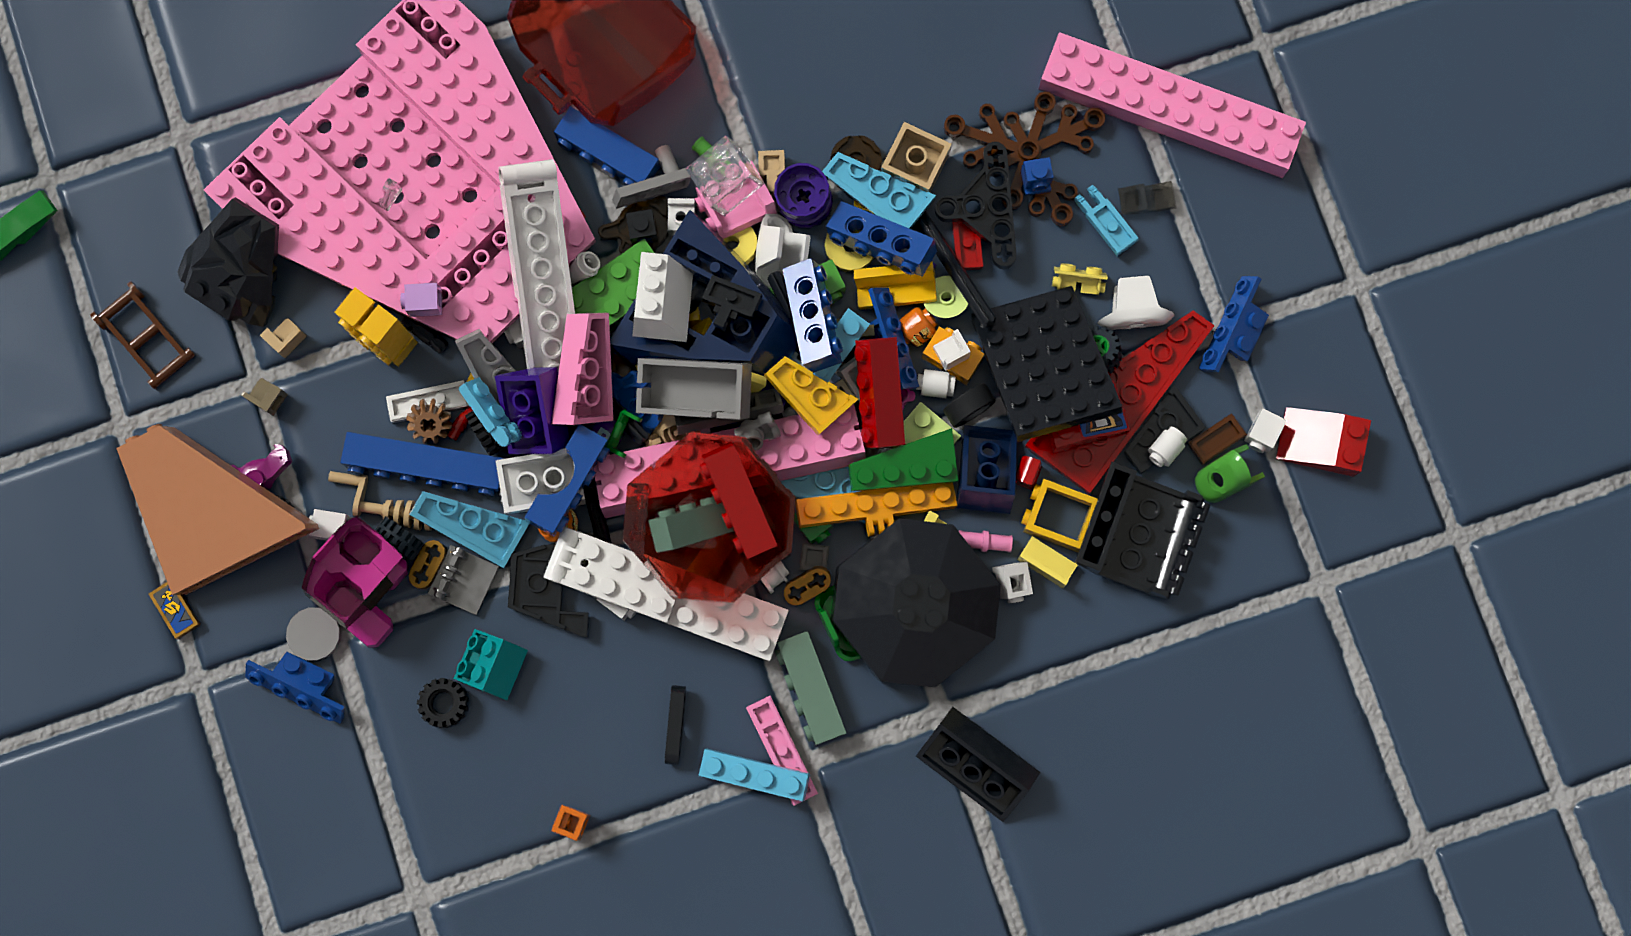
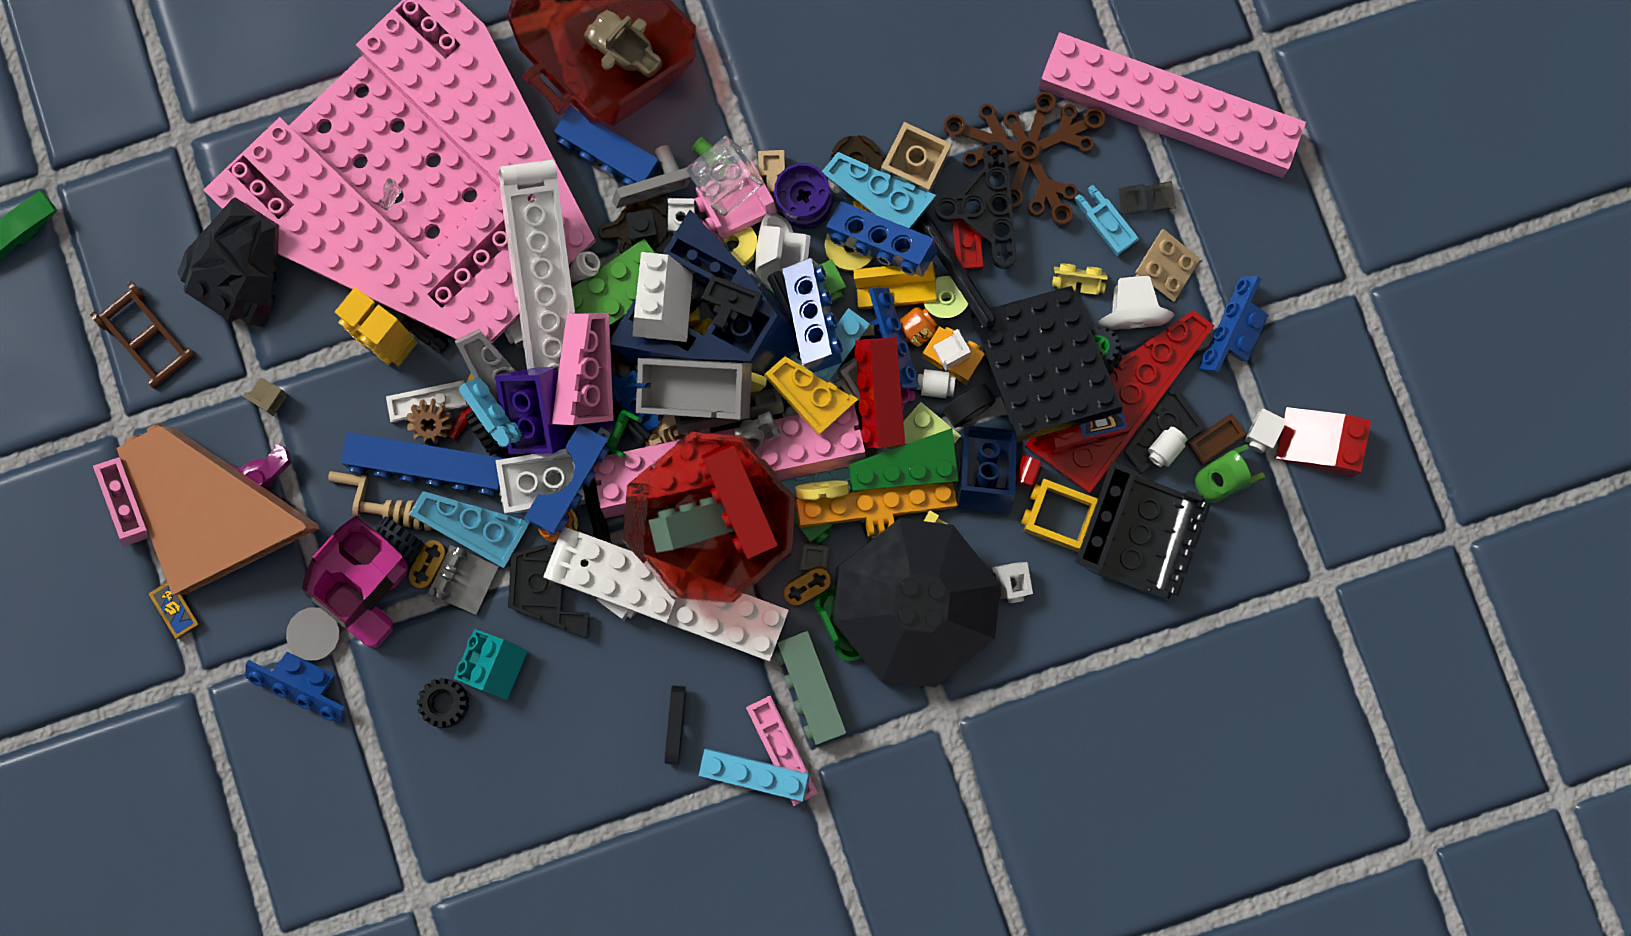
tan panel [260,318,307,358] -> none
white brick [309,509,351,542] -> none
lavender brick [400,283,442,317] -> none
orange brick [551,805,591,841] -> none
white brick [755,560,789,594] -> none
black slope [916,706,1041,822] -> none
bright pink pin [959,530,1013,553] -> none
light yellow panel [1017,536,1077,588] -> none
blue brick [1020,157,1054,196] -> none
none -> bright pink brick [93,457,149,547]
none -> dark tan piece [584,10,663,78]
none -> light yellow tile [795,480,849,500]
none -> tan hinge [1135,229,1200,302]

